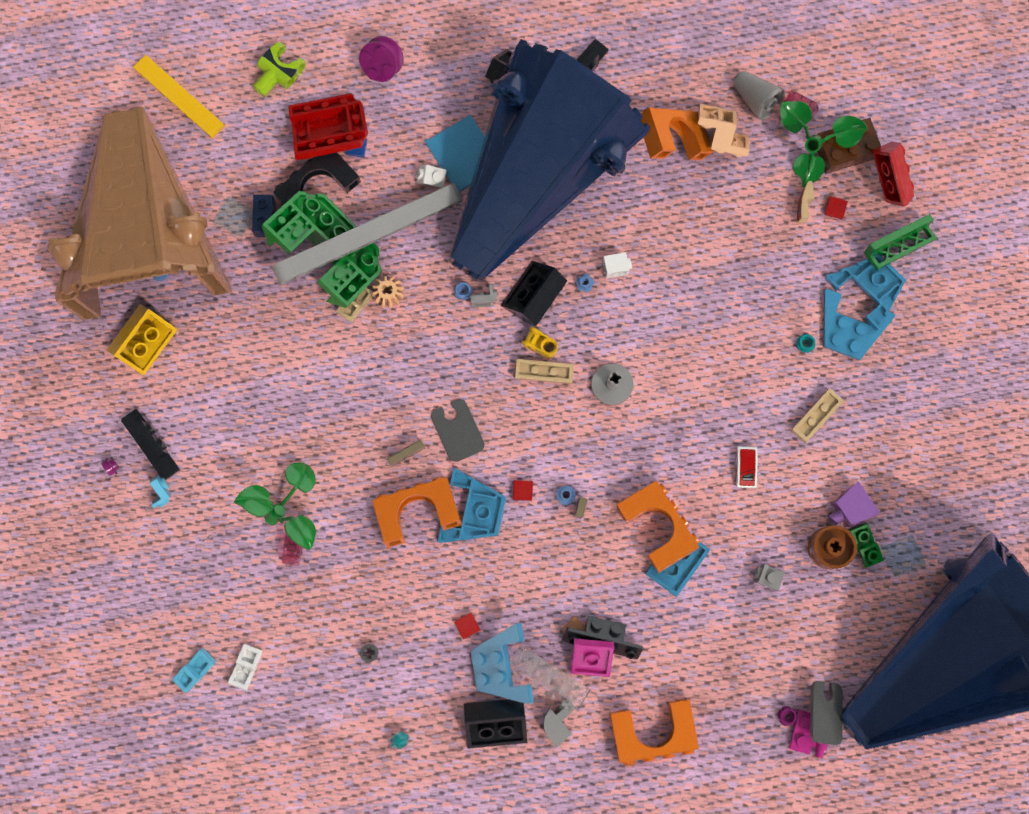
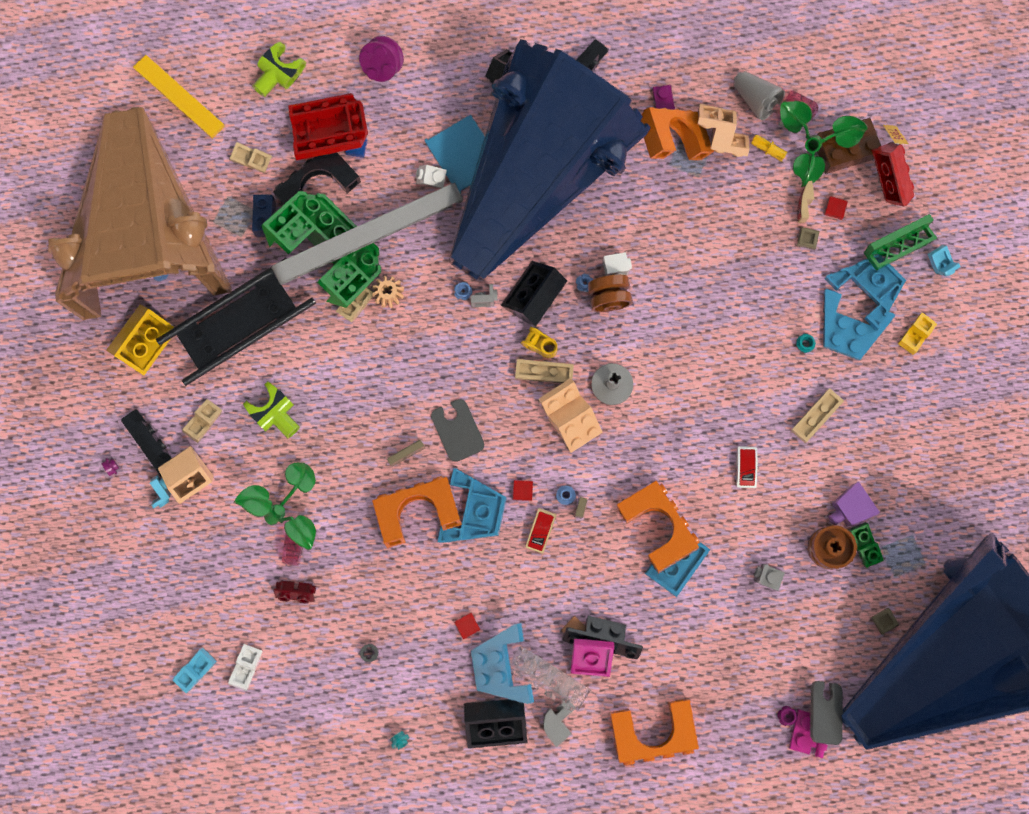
none -> black piece [156,258,316,386]
none -> light nougat slope [158,446,214,504]
none -> tan slope [182,399,222,443]
none -> tan slope [229,142,272,173]
none -> lime connector [243,381,300,439]
none -> dark red hinge [273,580,316,604]
none -> red slope [525,508,557,554]
none -> light nougat bracket [539,378,603,453]
none -> dark orange wheel [587,274,633,312]
none -> magenta plate [652,85,675,110]
none -> clear light blue piece [669,139,708,177]
none -> yellow axle [751,135,787,162]
none -> dark tan tile [797,227,820,250]
none -> dark tan tile [871,608,899,635]
none -> yellow sticker [883,125,909,145]
none -> yellow slope [898,313,937,355]
none -> medium azure bracket [927,245,961,276]

